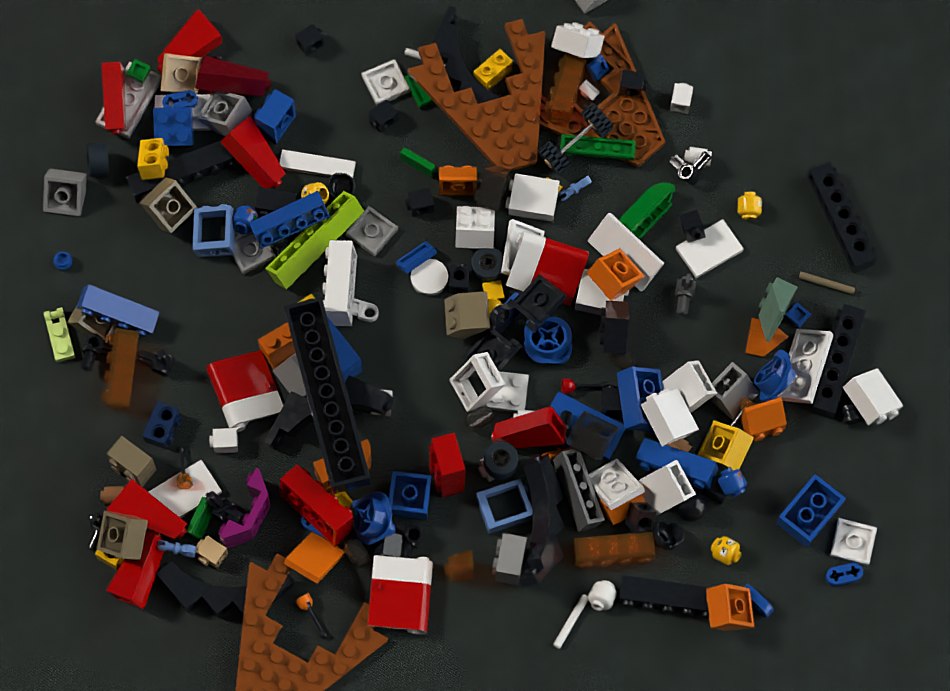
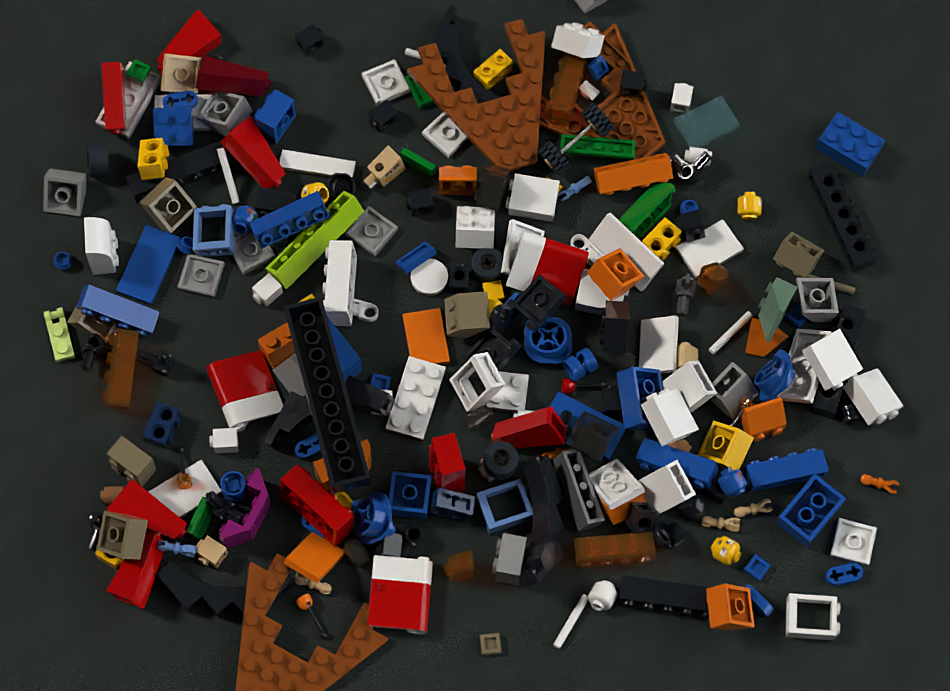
none -> white brick [84,217,119,275]
none -> blue tile [116,225,181,306]
none -> blue plate [177,236,194,254]
none -> light grey tile [177,254,225,298]
none -> white piece [217,147,240,204]
none -> blue wheel [220,471,248,503]
none -> white brick [252,273,283,307]
none -> tan piece [294,572,332,595]
none -> blue beam [295,434,321,460]
none -> tan torso [363,145,406,189]
none -> blue tile [370,373,391,390]
none -> white plate [386,356,446,441]
none -> orange tile [402,308,450,365]
none -> white tile [422,112,468,158]
none -> dark blue brick [427,487,475,522]
none -> dark tan tile [479,633,502,656]
none -> blue wheel [563,348,599,382]
none -> white piece [570,234,605,266]
none -> orange brick [593,153,673,195]
none -> white tile [639,315,679,373]
none -> yellow brick [642,217,682,261]
none -> clear light blue tile [673,95,740,148]
none -> tan brick [676,342,698,370]
none -> blue plate [680,200,699,214]
none -> clear orange slope [697,262,729,296]
none -> tan piece [701,516,740,532]
none -> white piece [709,311,753,355]
none -> tan piece [734,499,773,517]
none -> blue tile [743,554,771,582]
none -> blue brick [745,448,828,492]
none -> dark tan brick [773,232,825,278]
none -> white window [786,593,840,640]
none -> light grey slope [796,278,839,322]
none -> white brick [802,329,863,390]
none -> blue brick [815,112,885,177]
none -> orange piece [860,474,899,493]

